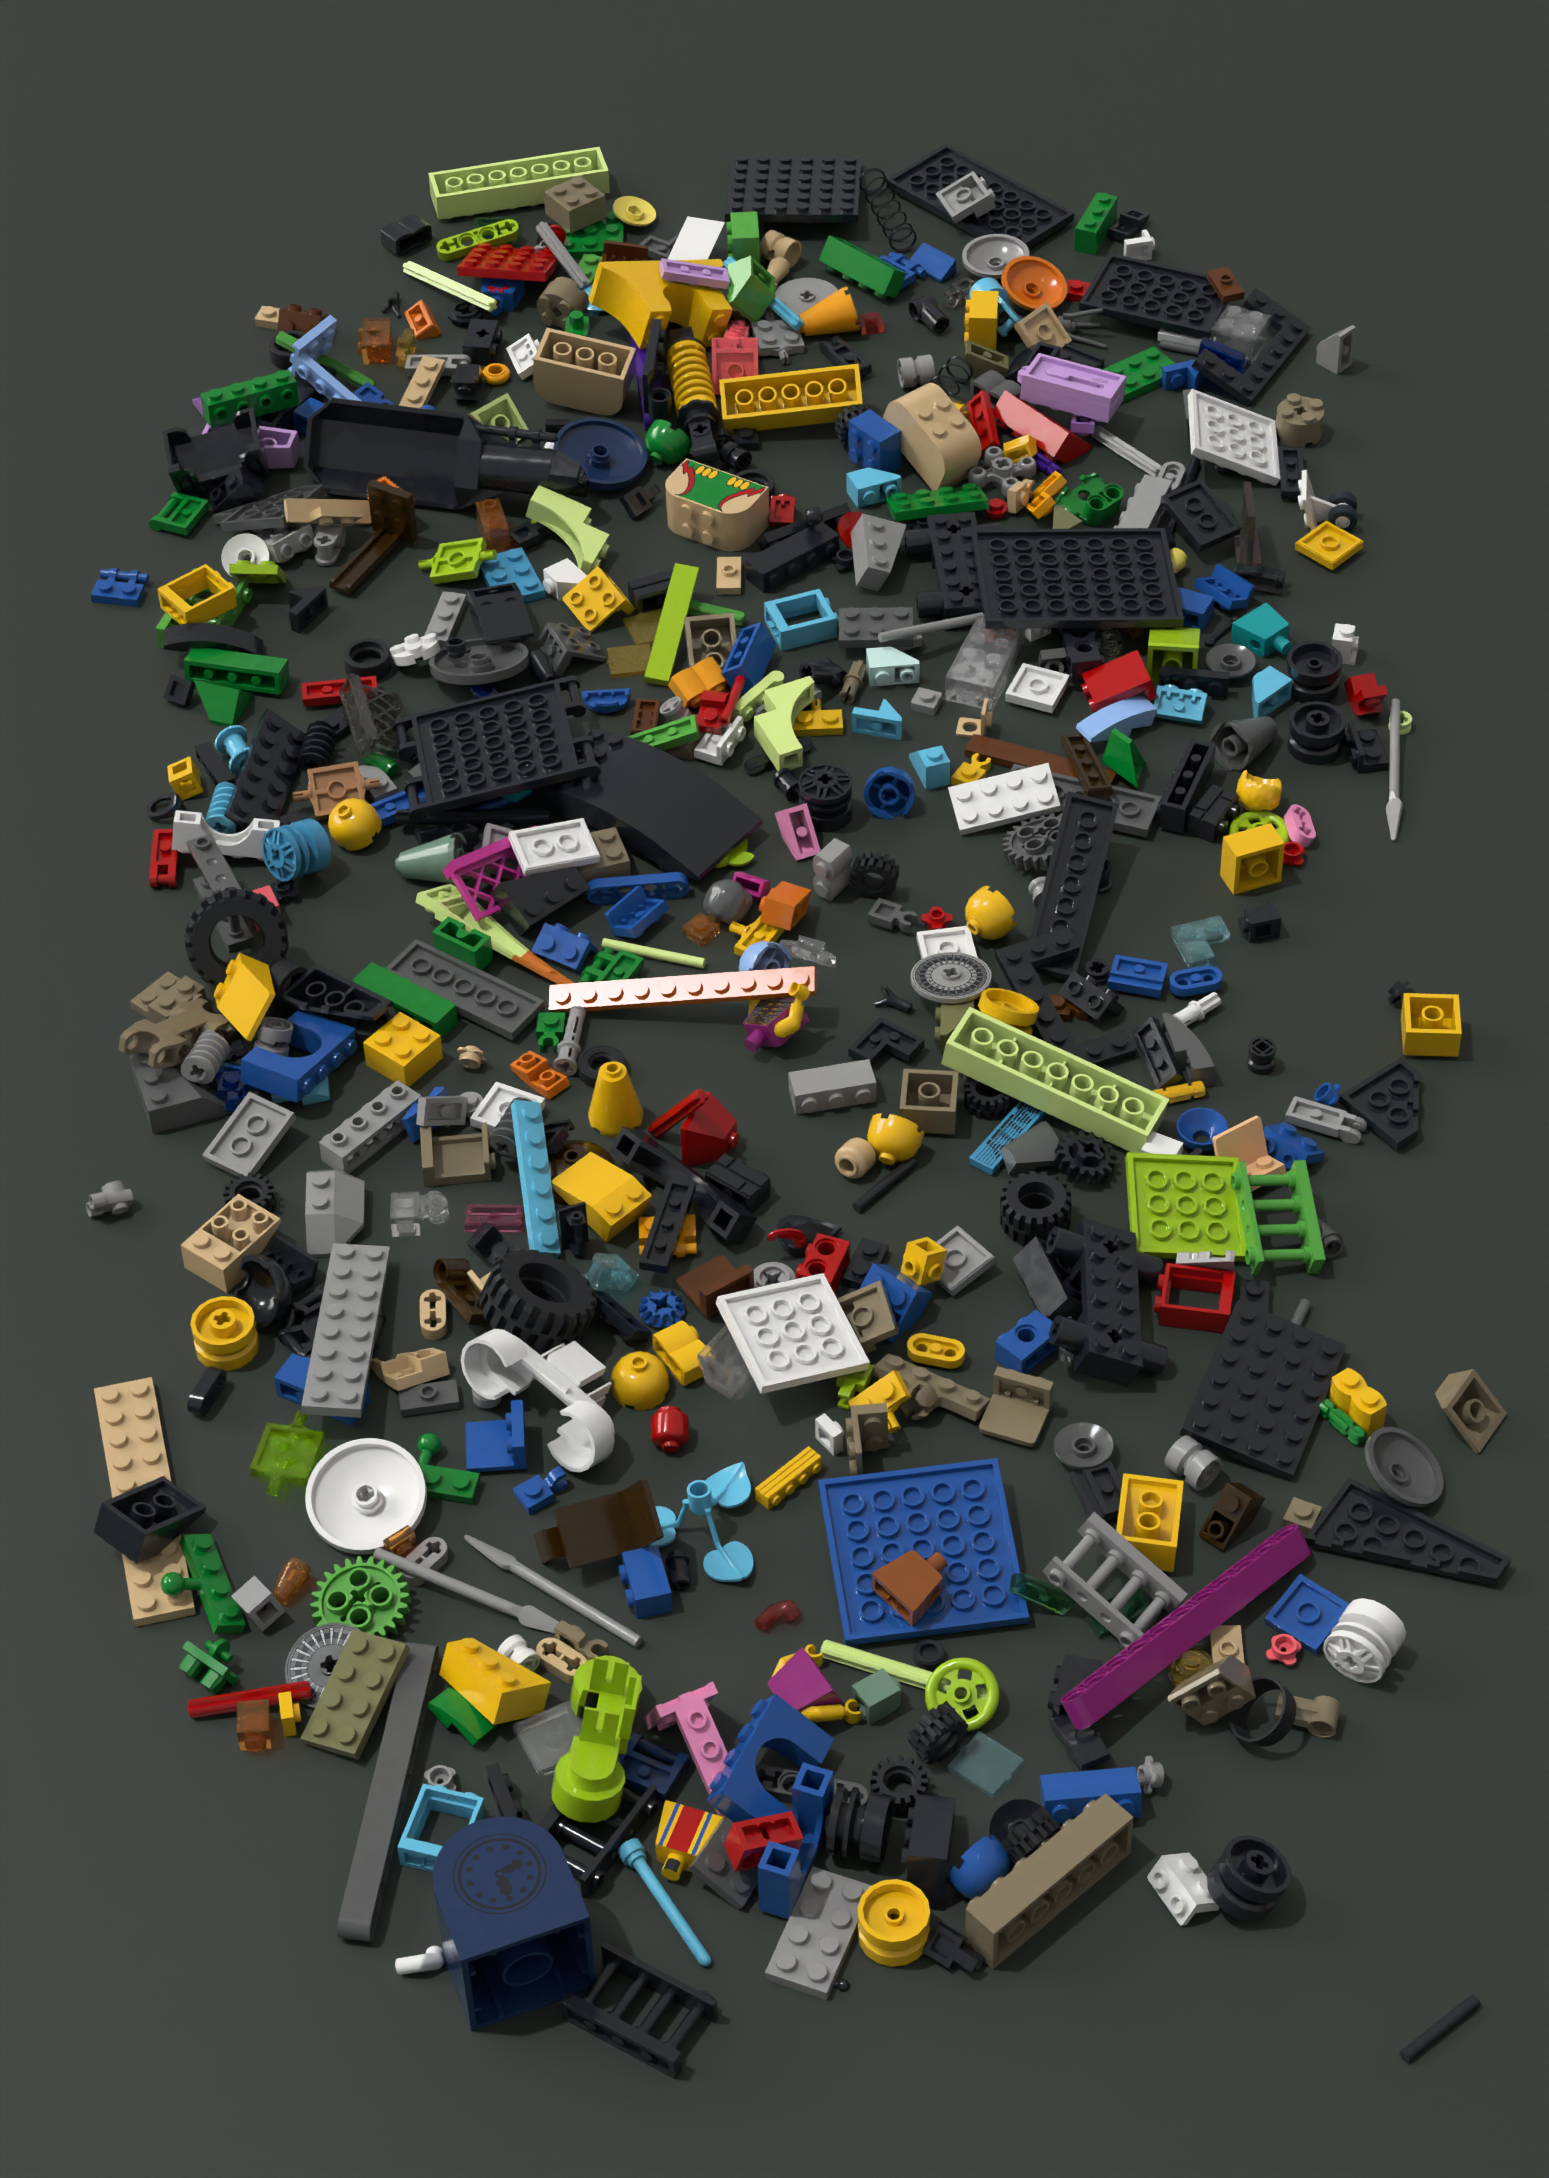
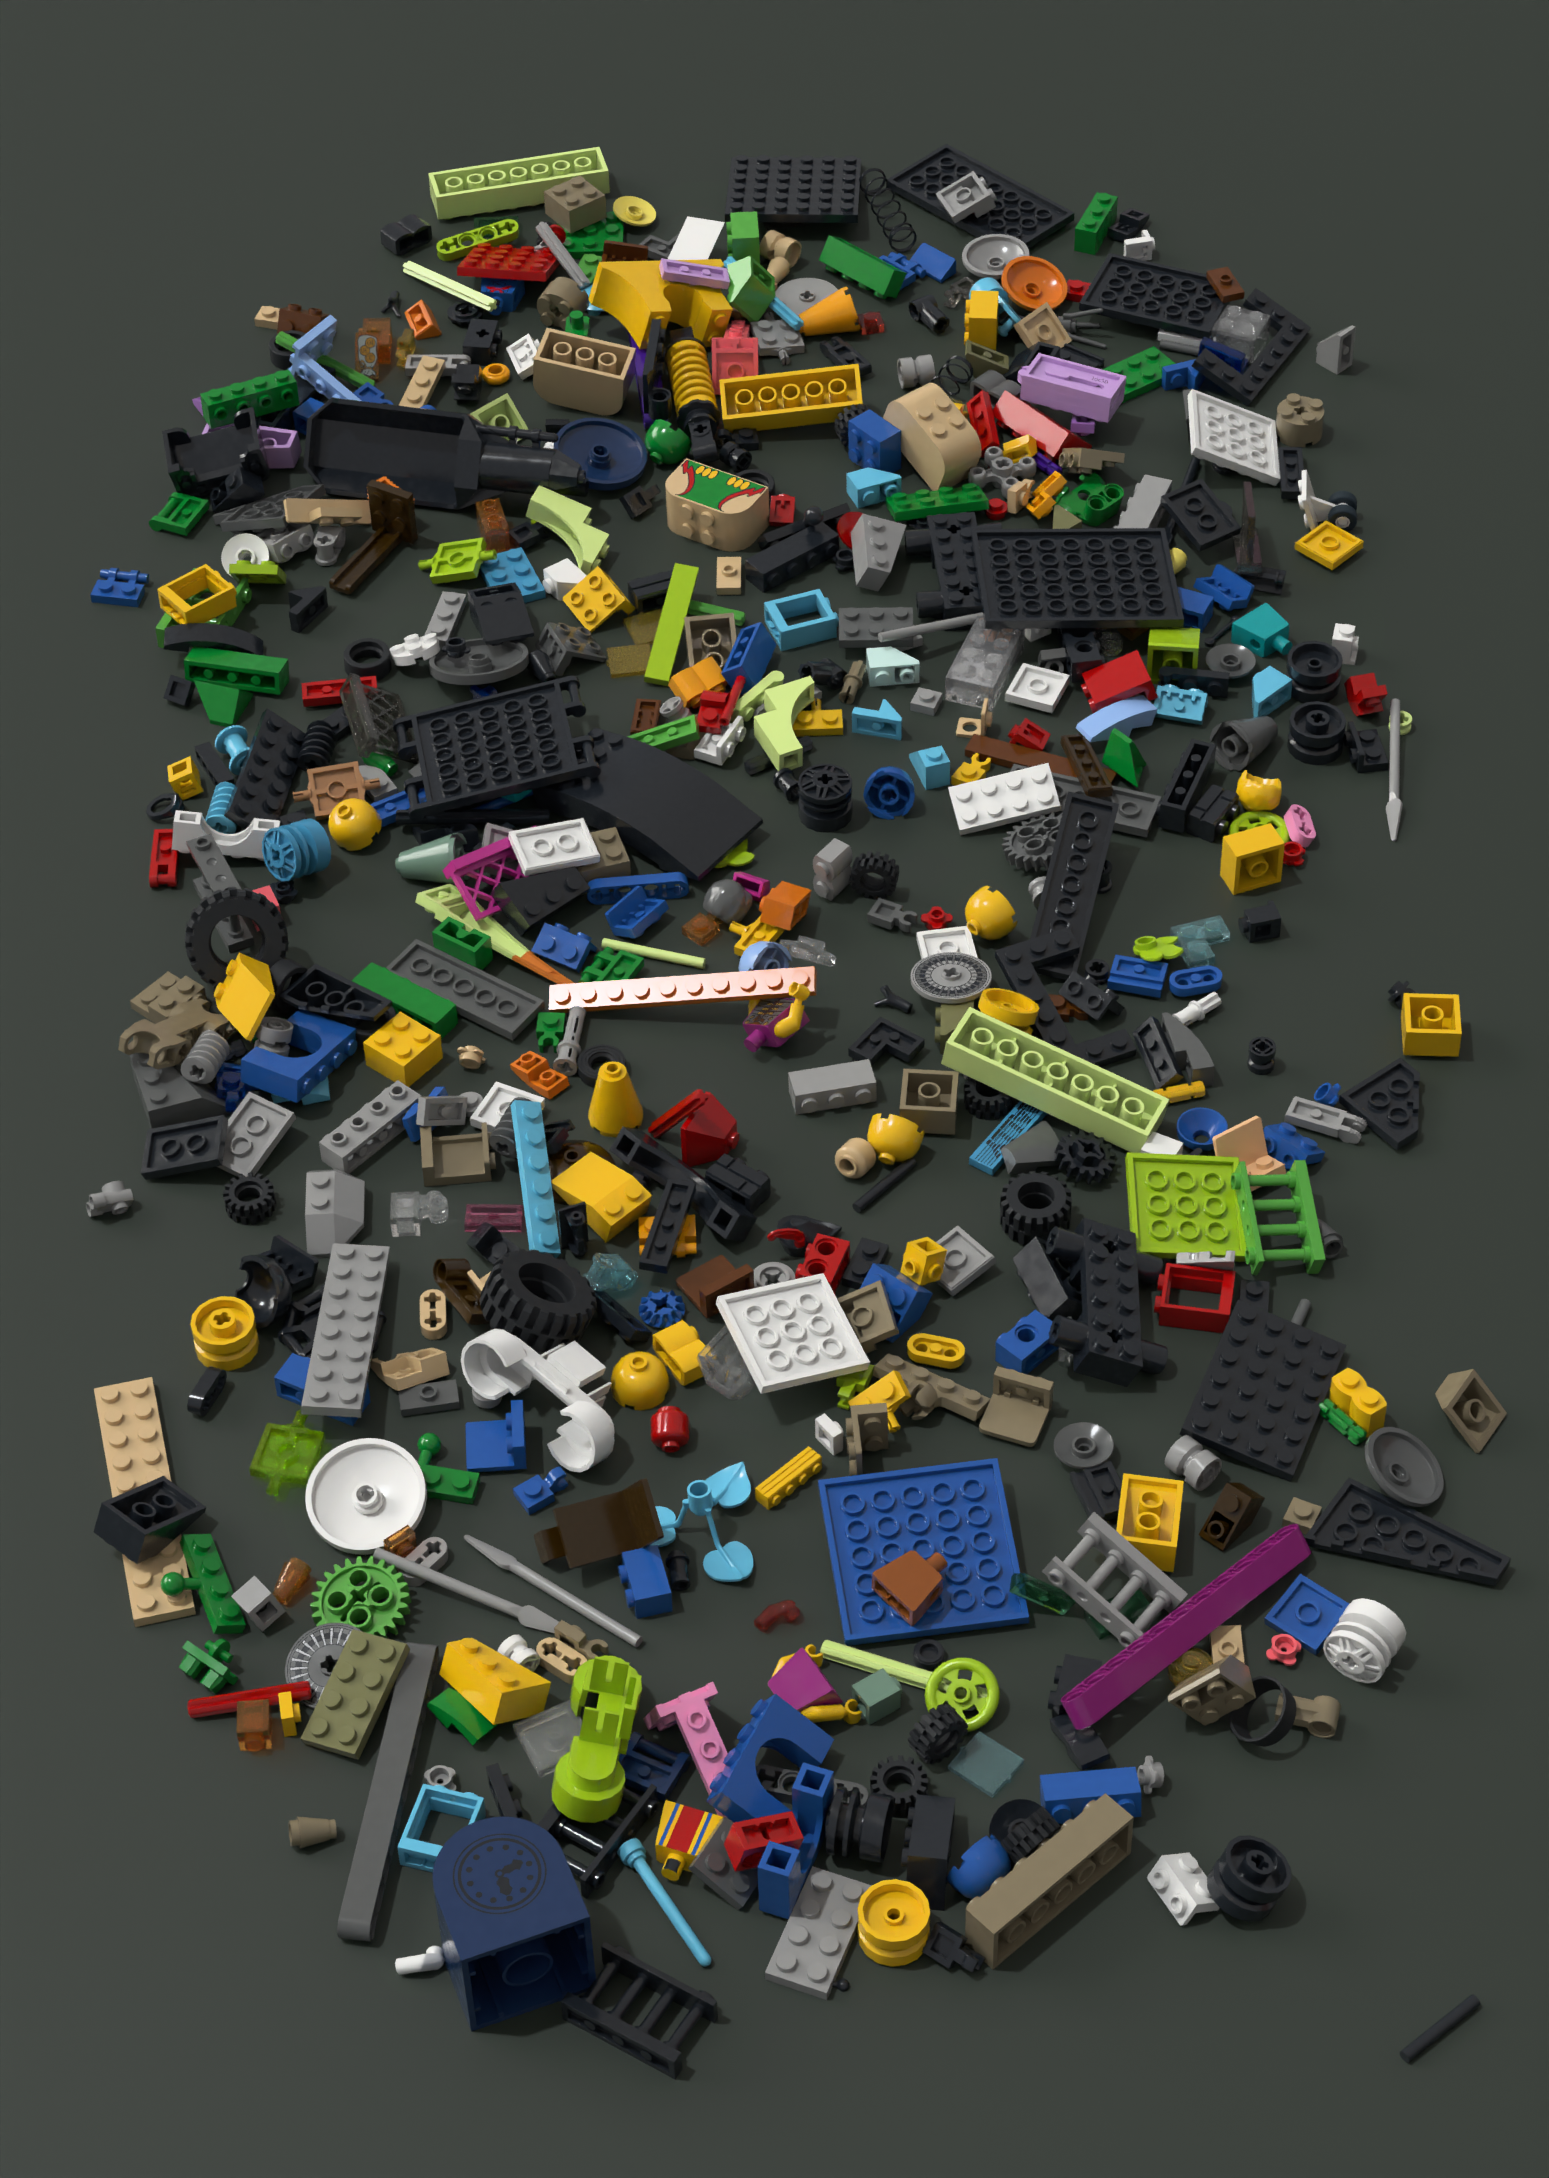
tan slope [181,1194,281,1293] -> none
blue plate [581,688,632,713] -> none
bright pink slope [775,803,821,861] -> none
light grey axle [1091,425,1162,477] -> none
light grey plate [1157,461,1185,491] -> none
none -> black plate [141,1115,228,1180]
none -> dark tan cone [288,1816,337,1849]
none -> tile [355,333,379,380]
none -> red bracket [1007,718,1051,751]
none -> dark tan plate [1059,448,1125,474]
none -> lime plate [1133,936,1184,962]

